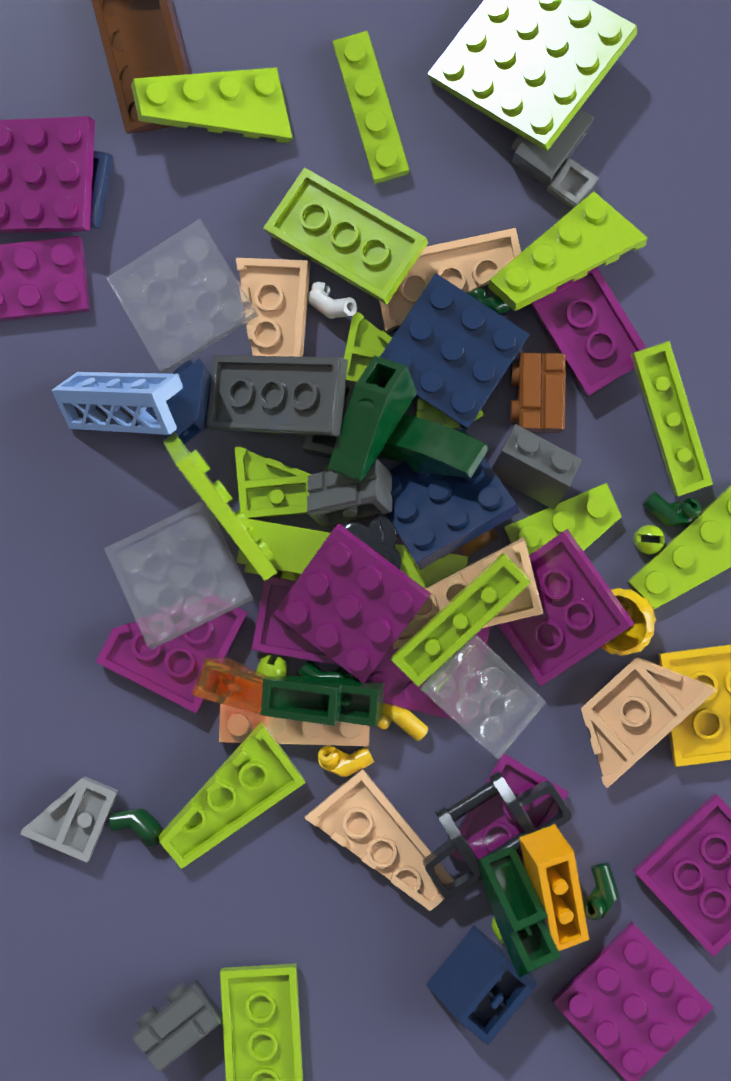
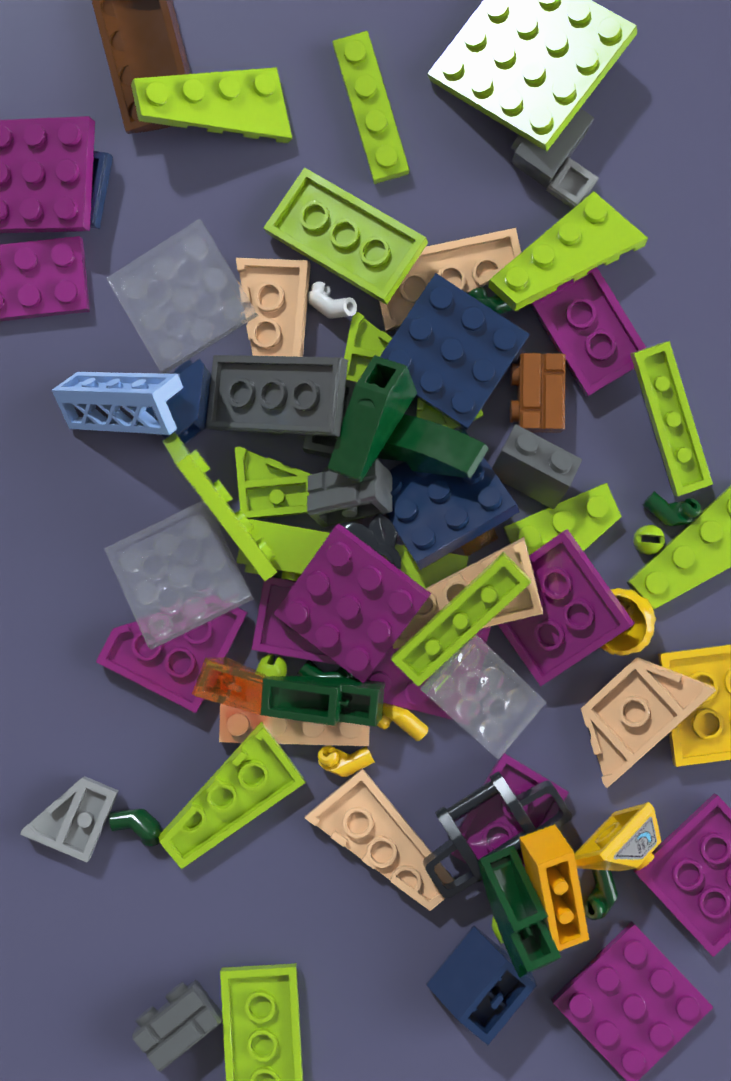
none -> yellow slope [574,802,661,871]

